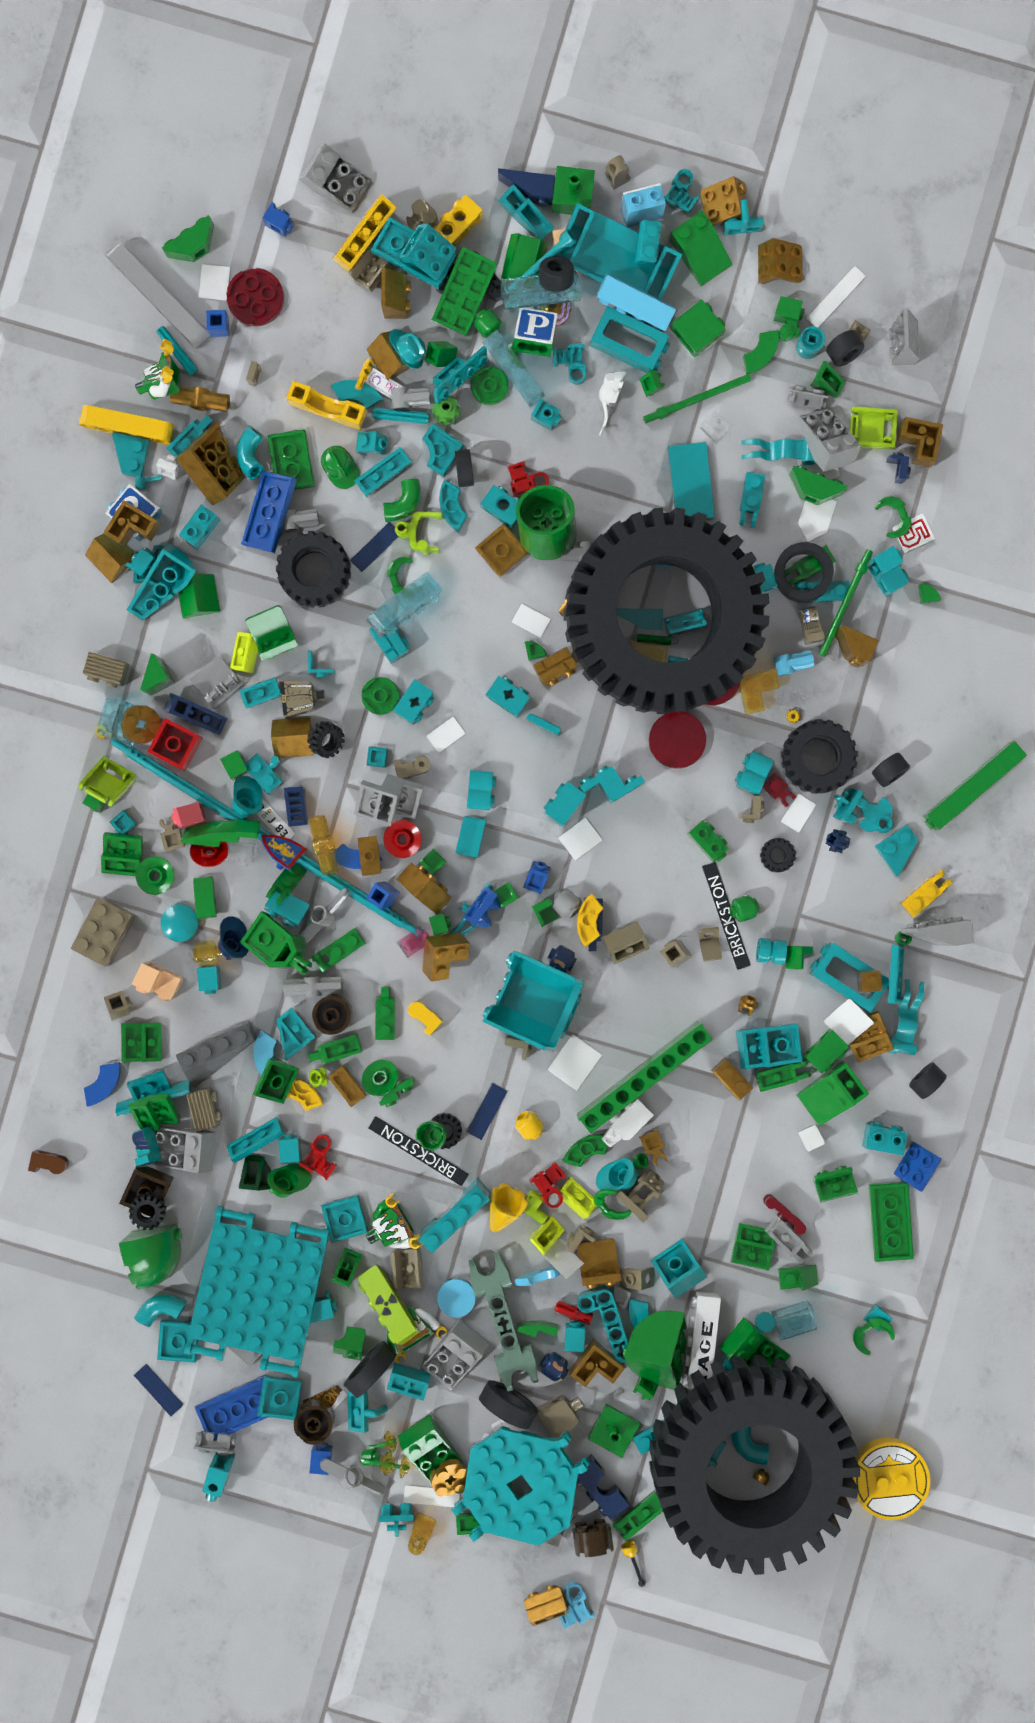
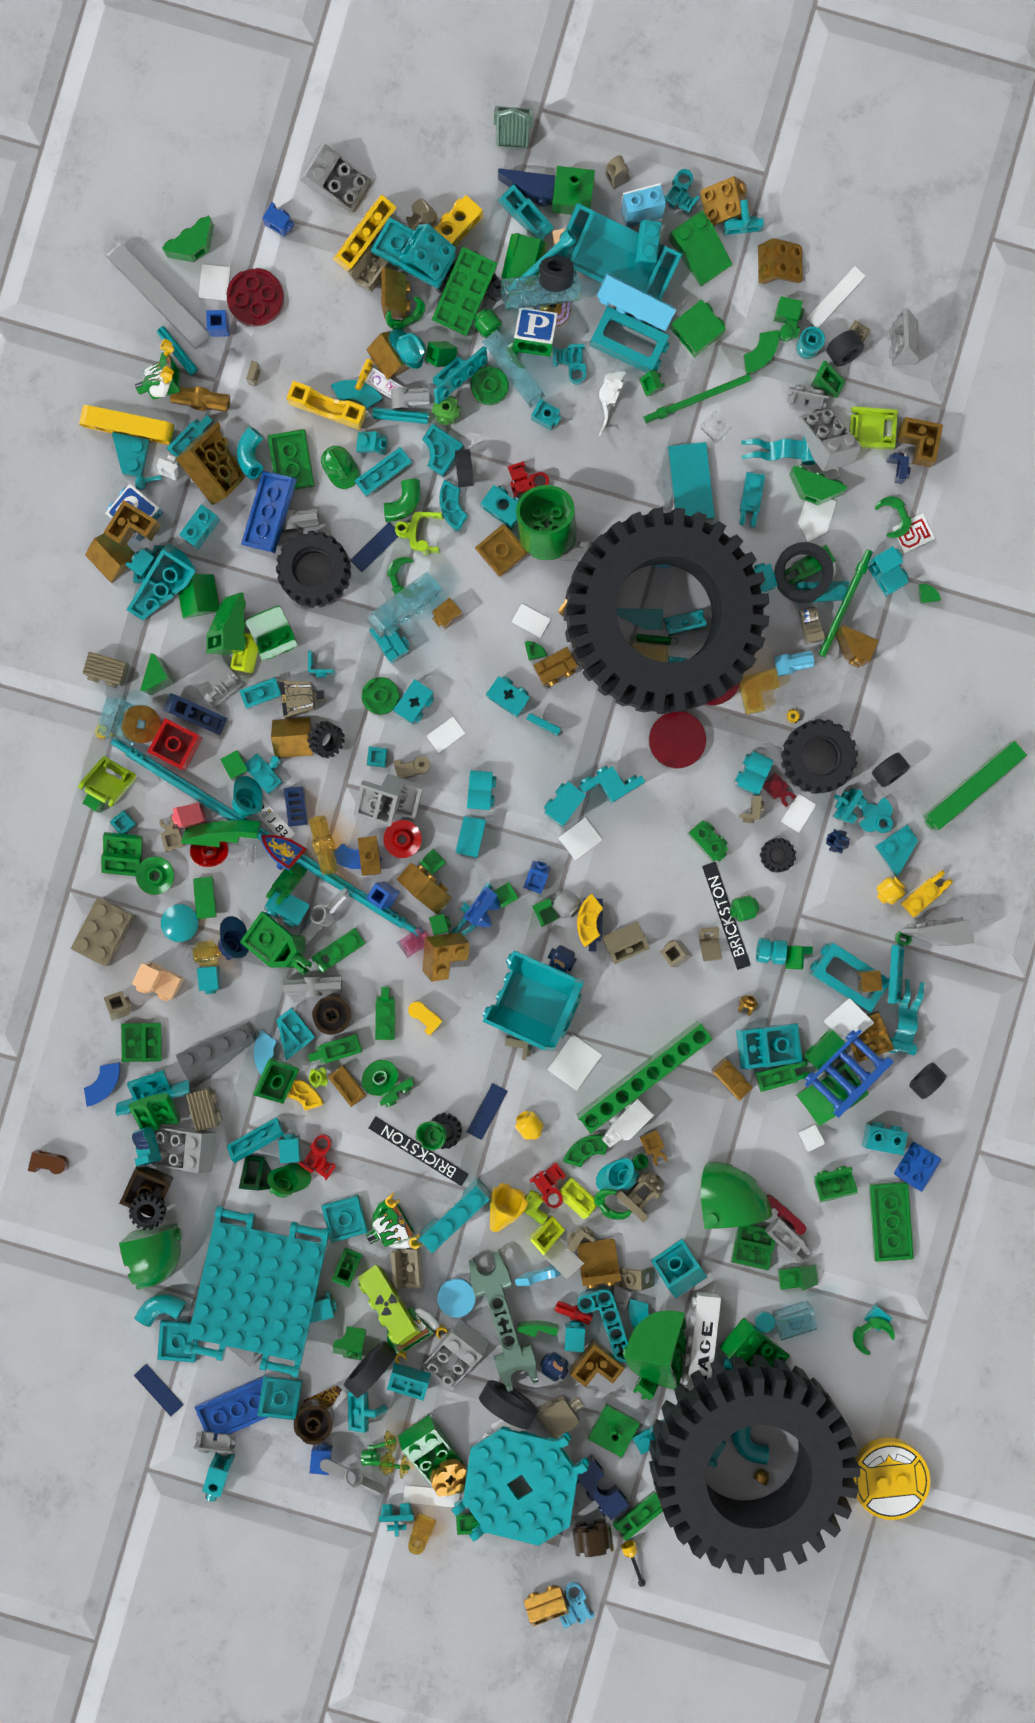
none -> green slope [206,592,246,655]
none -> green piece [385,297,425,330]
none -> pearl gold brick [432,597,462,629]
none -> sand green piece [494,106,534,149]
none -> green brick [701,1162,773,1229]
none -> blue fence [804,1029,894,1118]
none -> yellow head [876,876,906,905]

